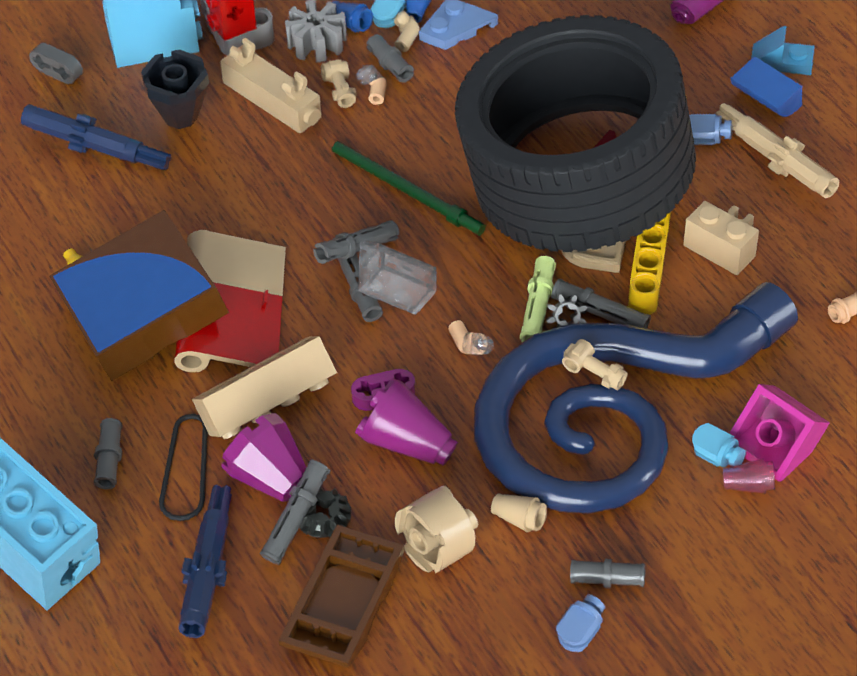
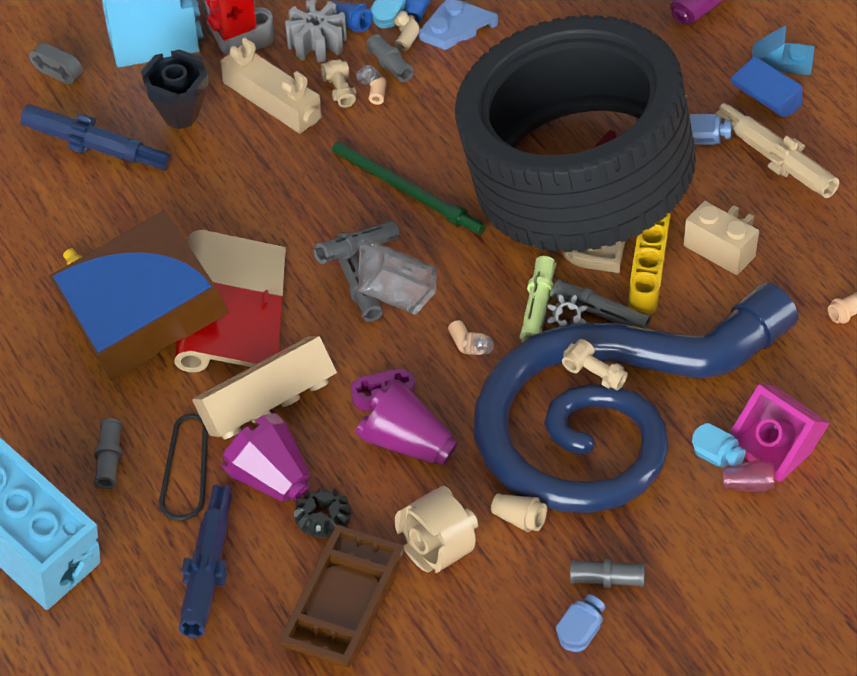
dark grey pin [259,459,330,565] -> none

